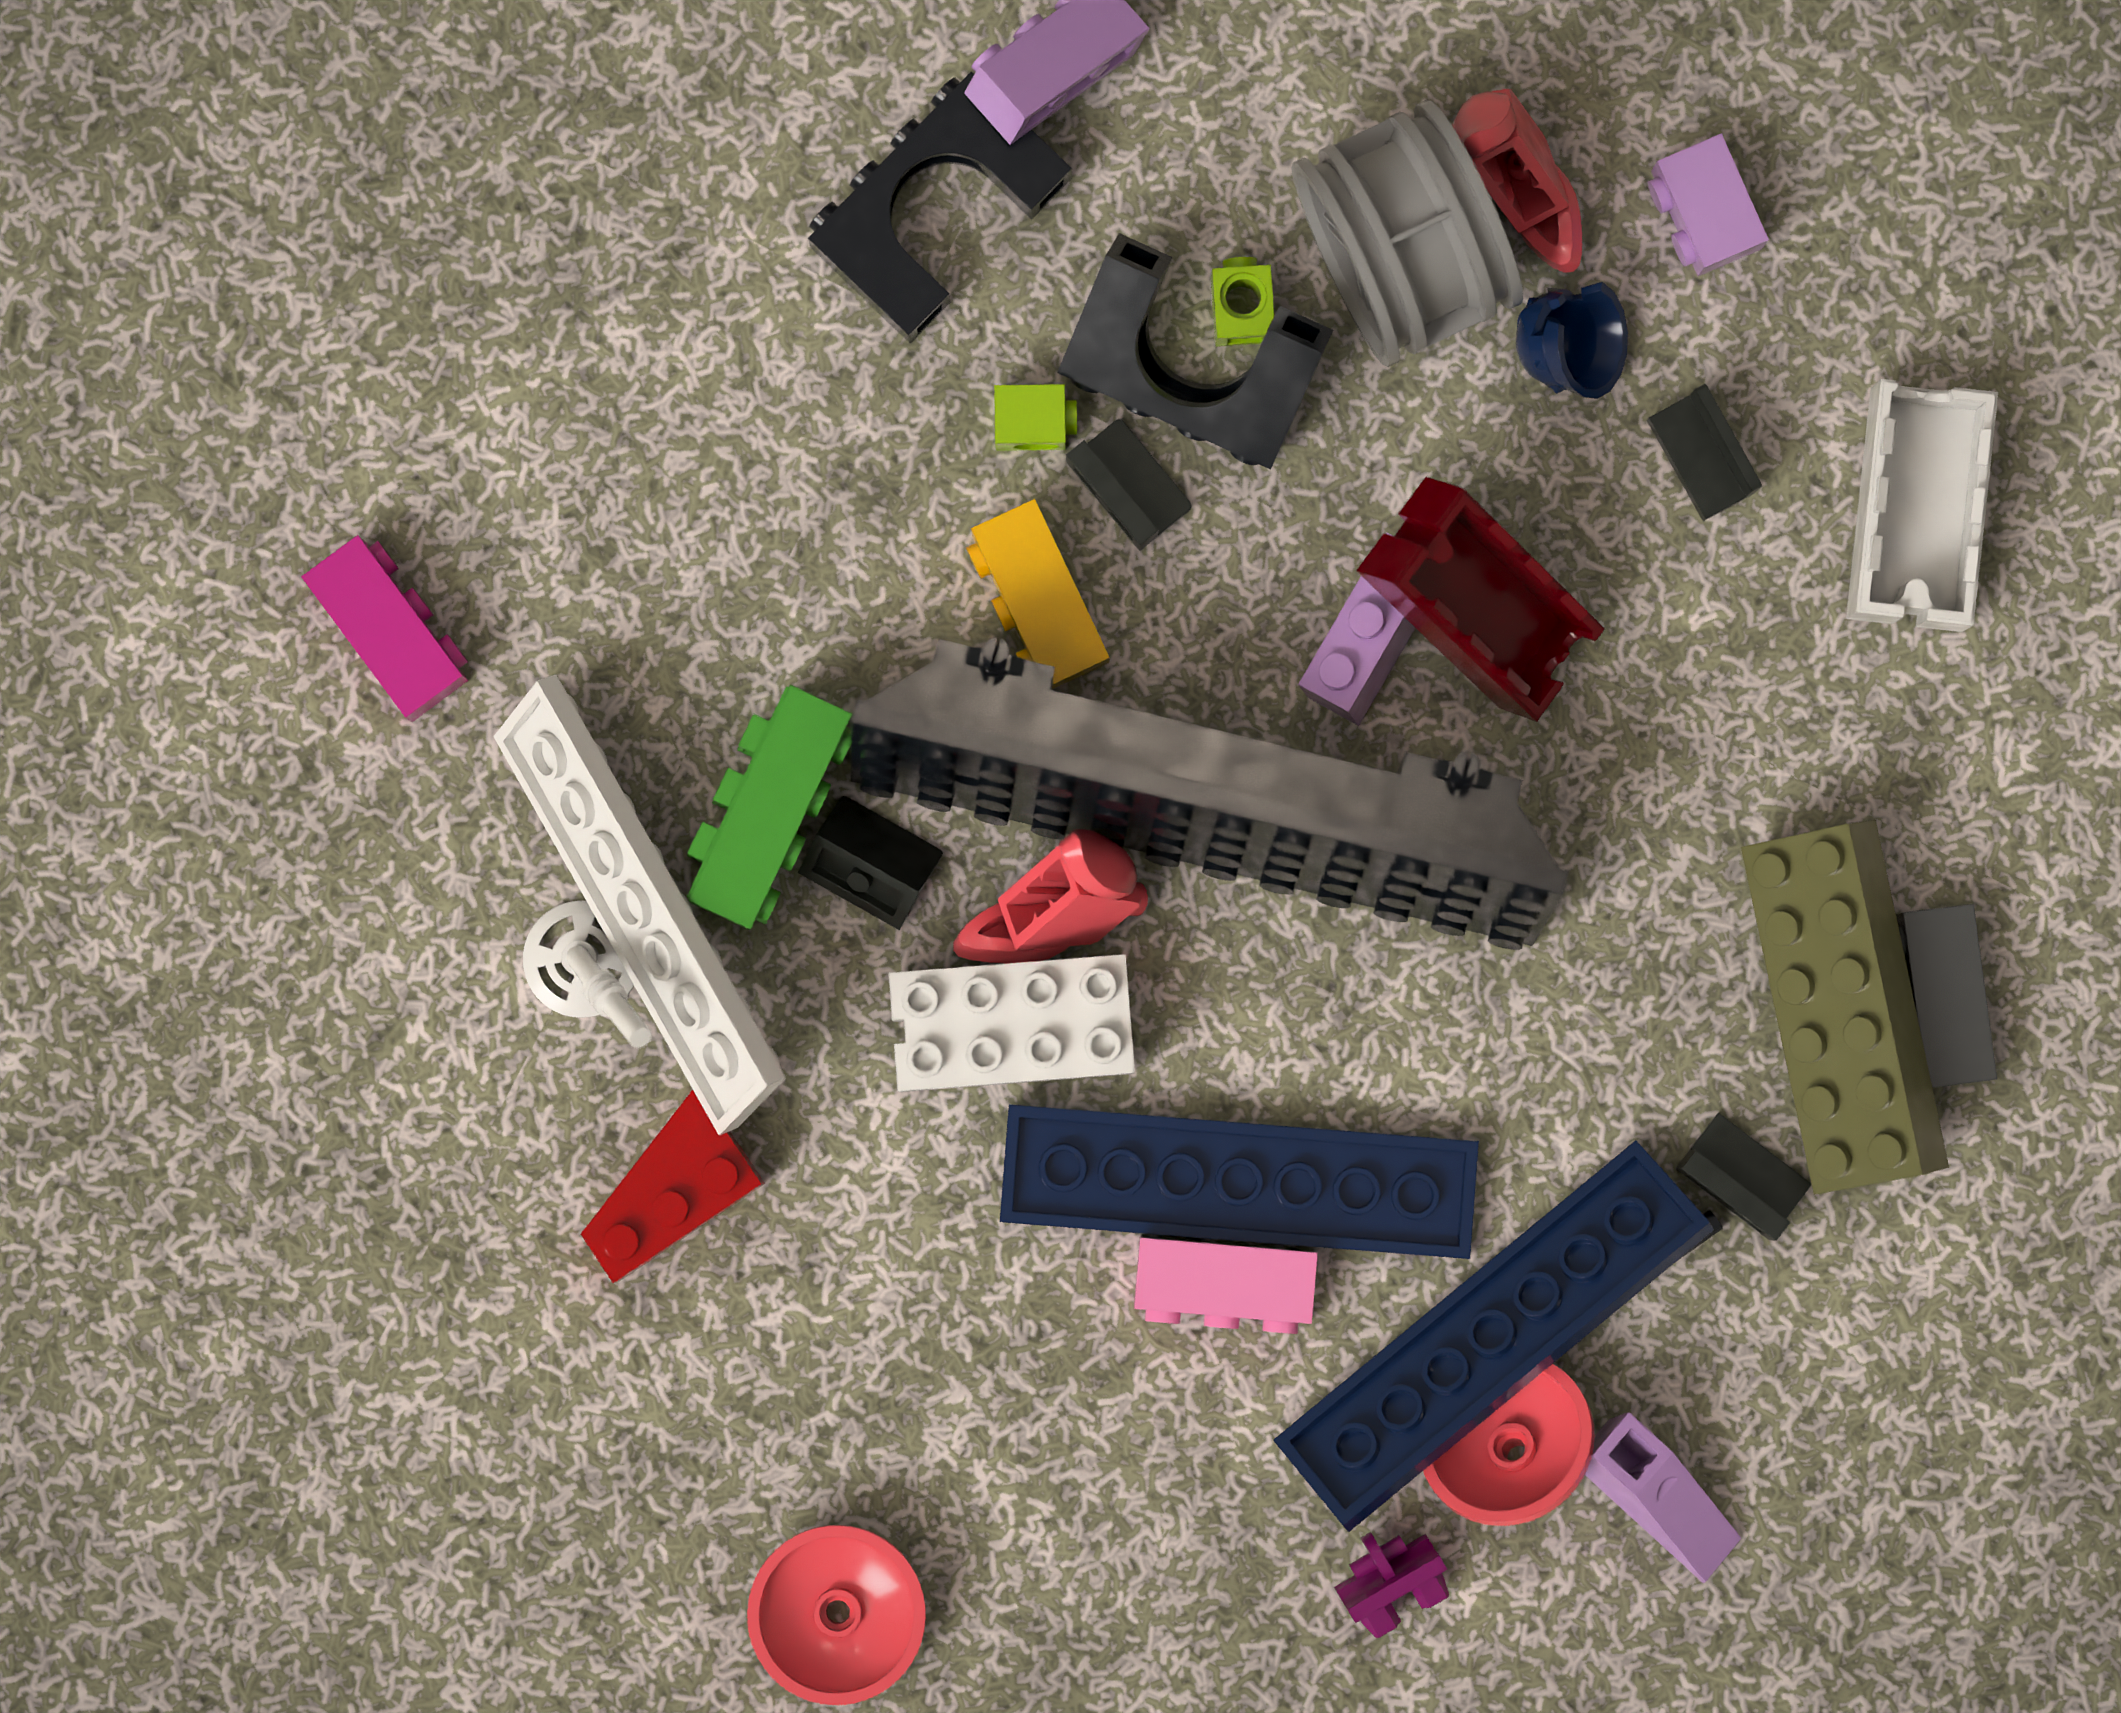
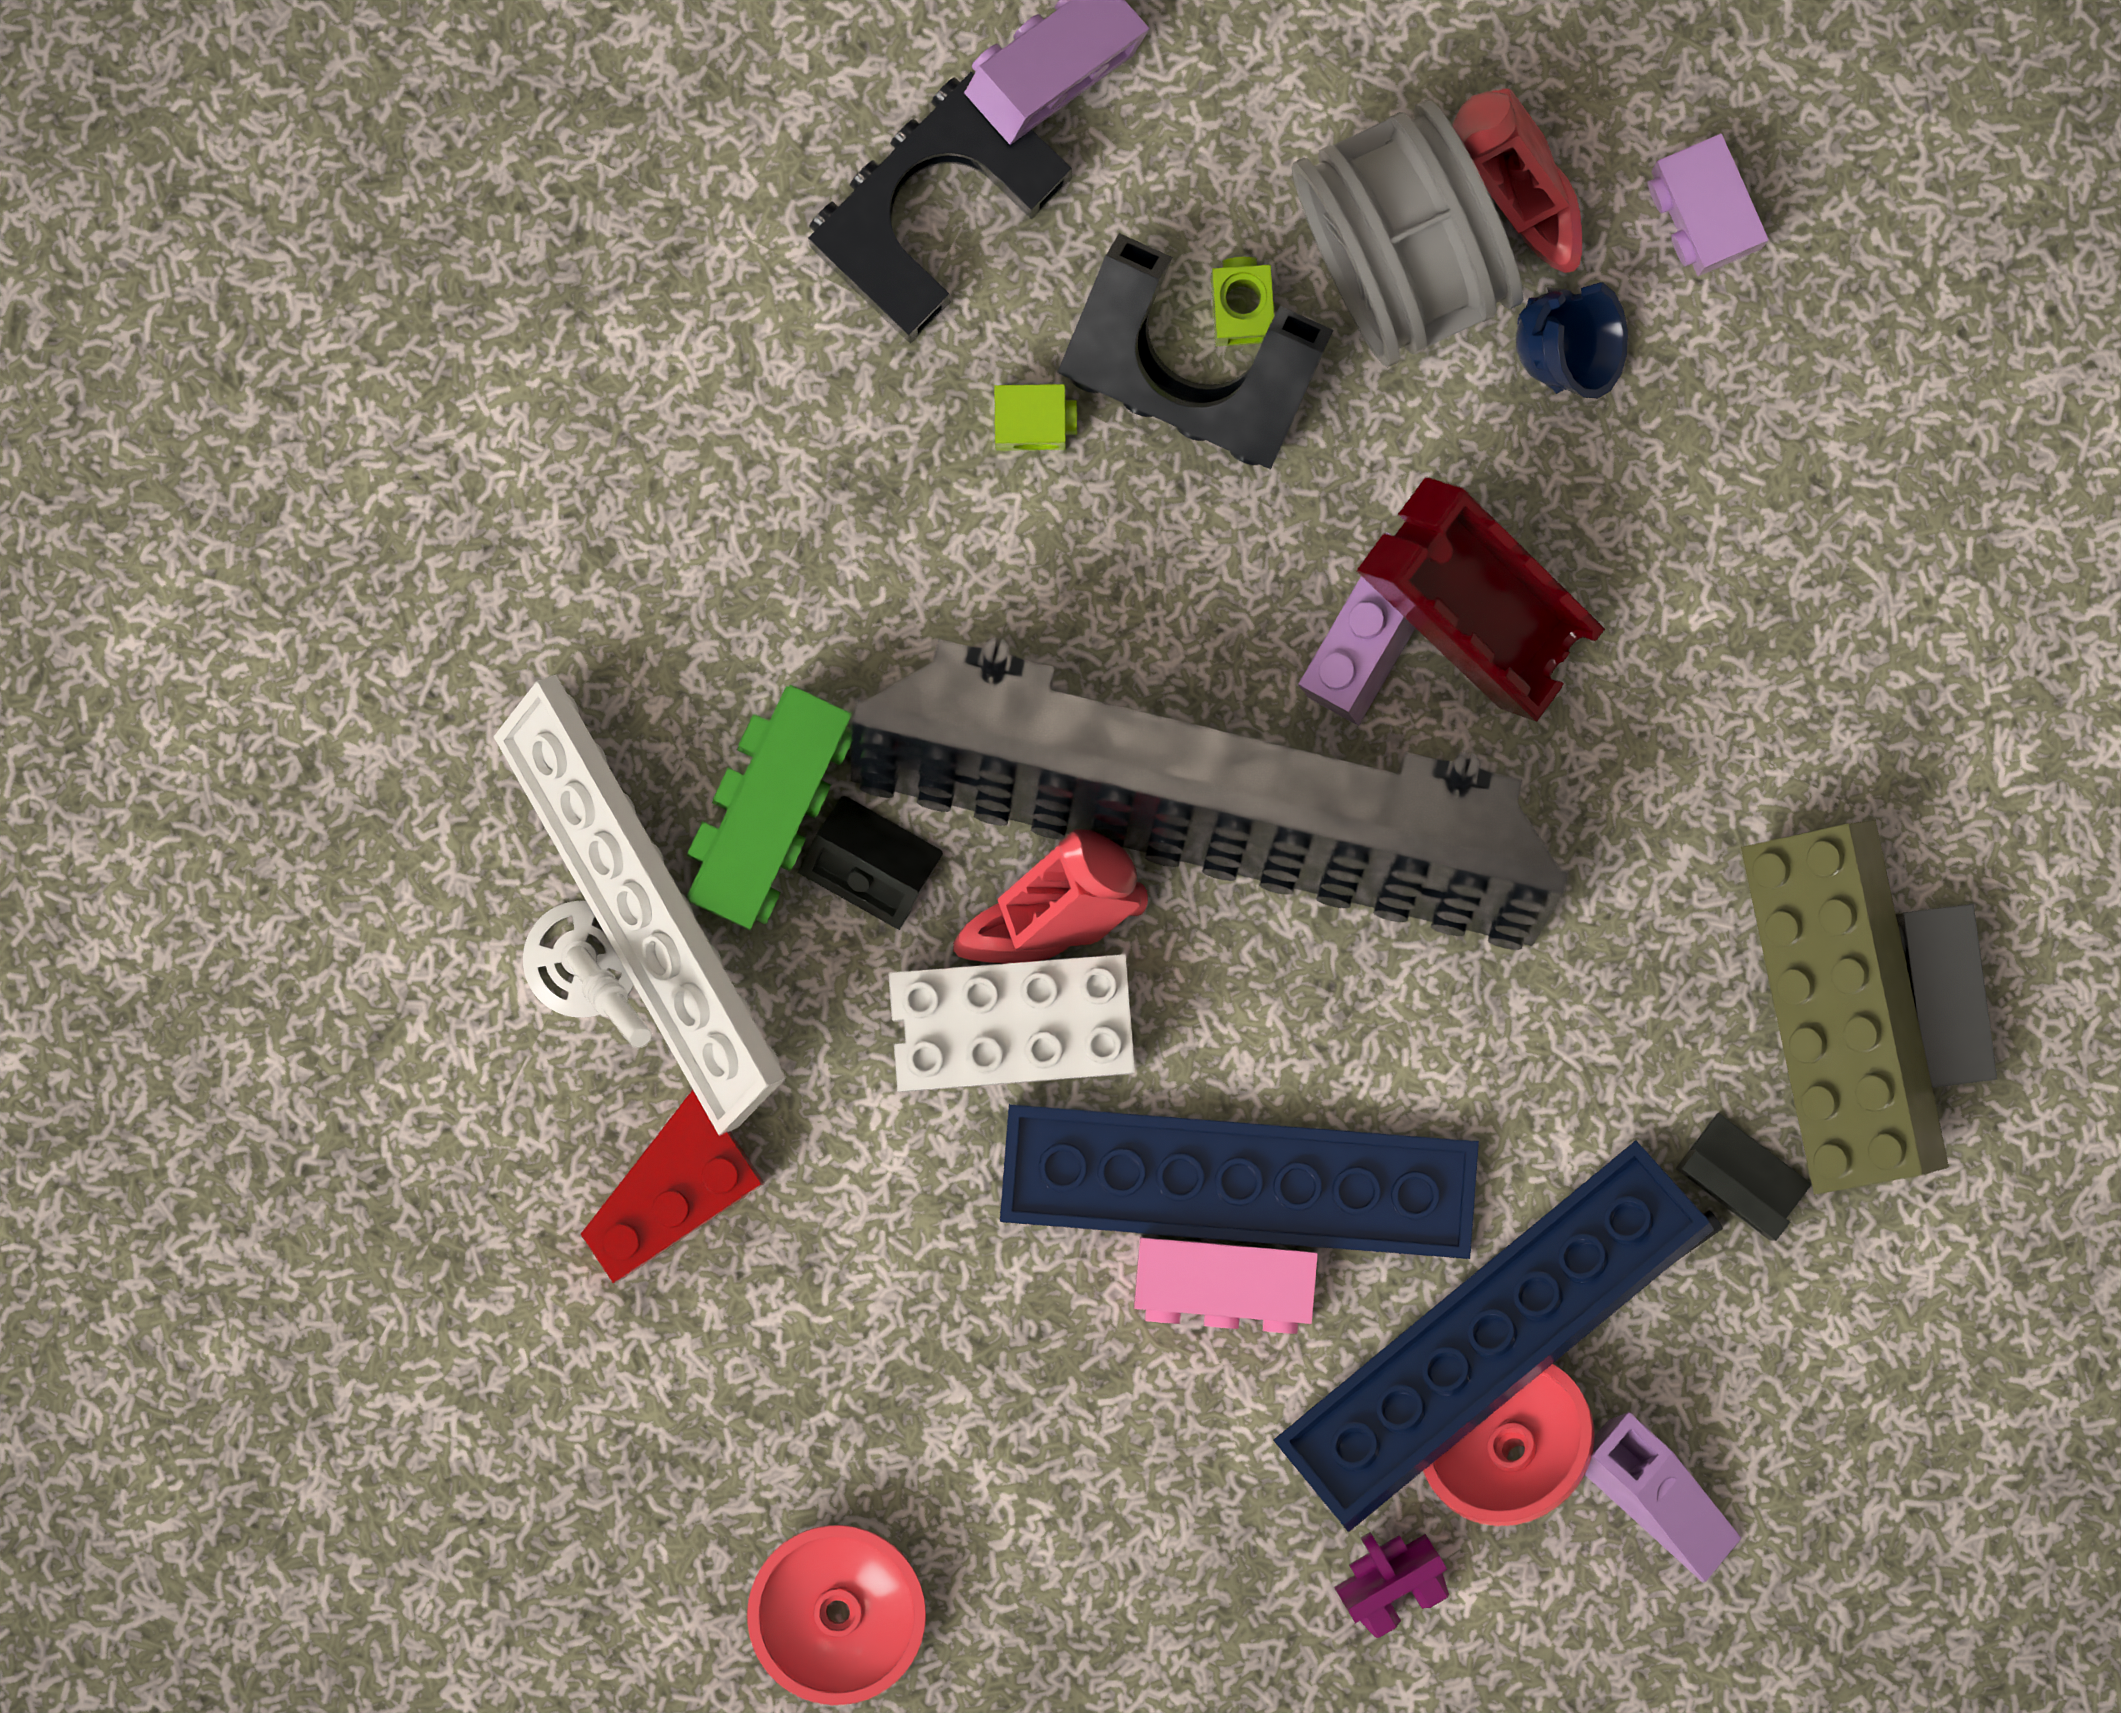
dark pink brick [301,535,469,722] -> none
yellow brick [966,499,1110,689] -> none
pearl dark grey panel [1066,419,1191,551] -> none
pearl dark grey panel [1647,384,1762,521] -> none
white piece [1846,379,1998,632] -> none

